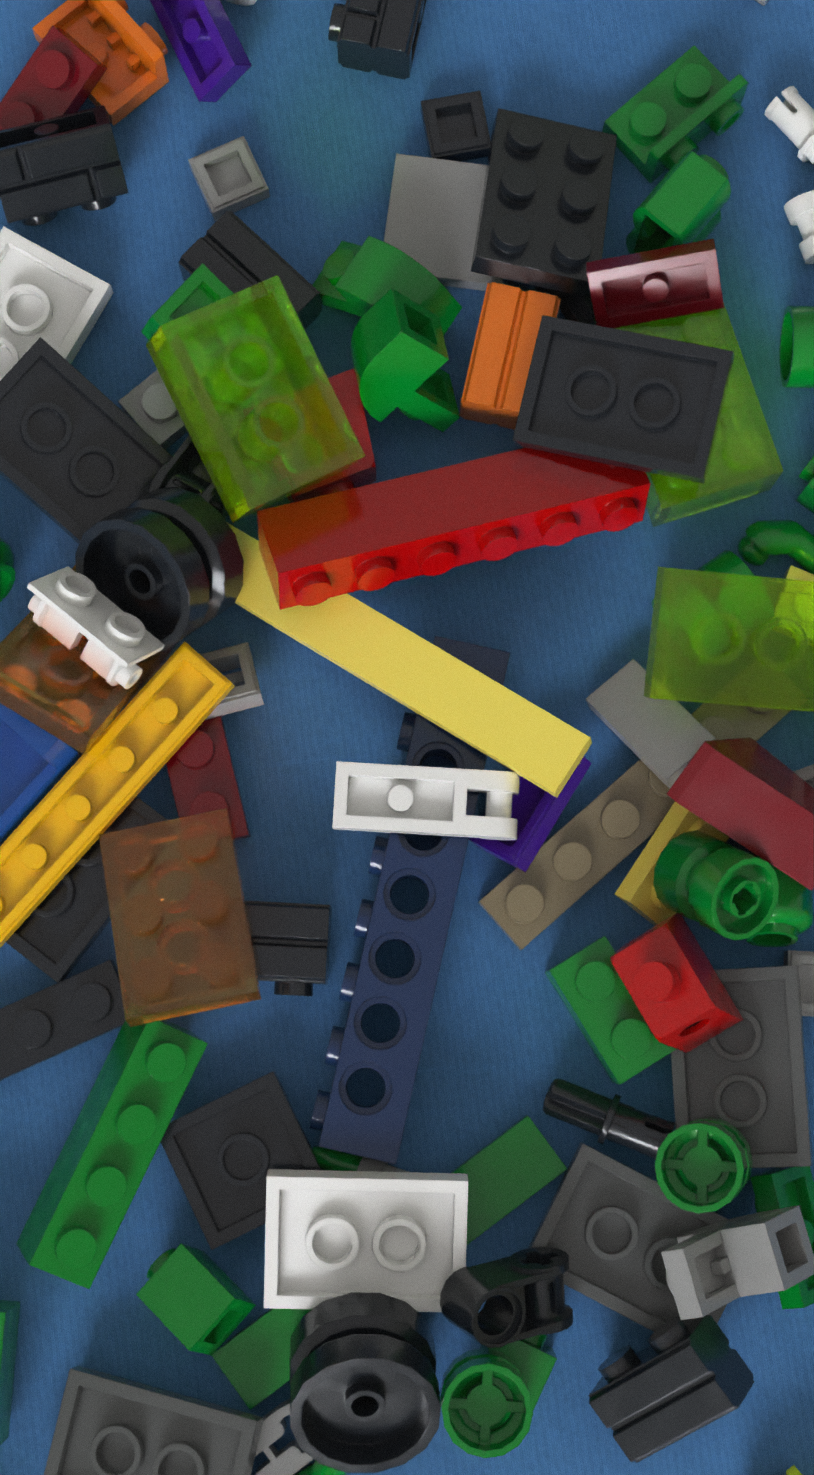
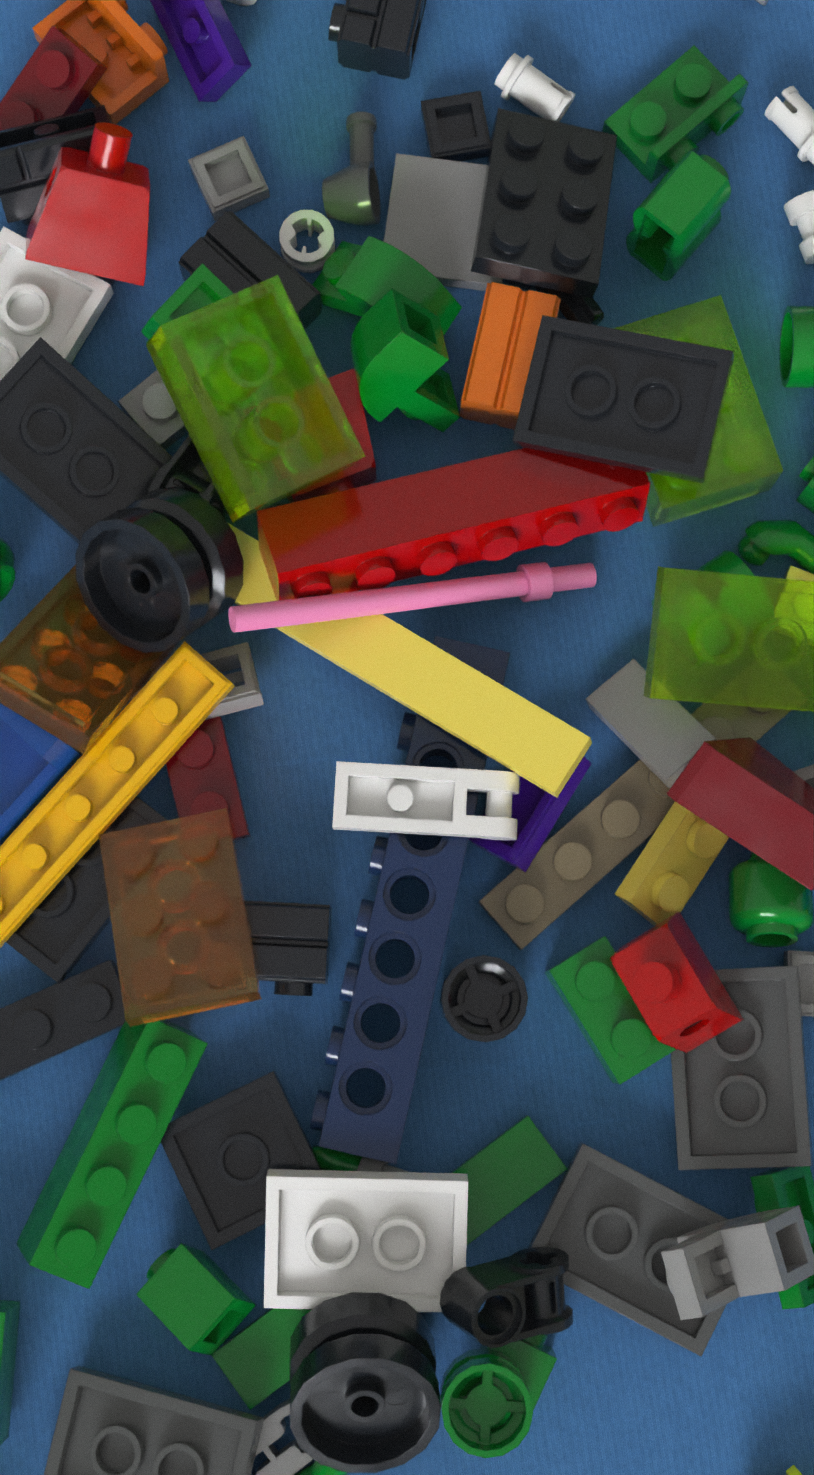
white hinge [27,566,165,689] -> none
black axle [543,1079,675,1161] -> none
dark red plate [586,239,724,328] -> none
black brick [588,1315,754,1463] -> none
green wheel [653,830,779,941] -> none
green wheel [655,1117,753,1214] -> none
none -> red torso [25,122,150,286]
none -> bright pink bar [228,562,597,633]
none -> white bush [279,209,335,273]
none -> dark grey bar [322,112,381,226]
none -> black wheel [440,955,528,1042]
none -> white pin [494,53,576,122]

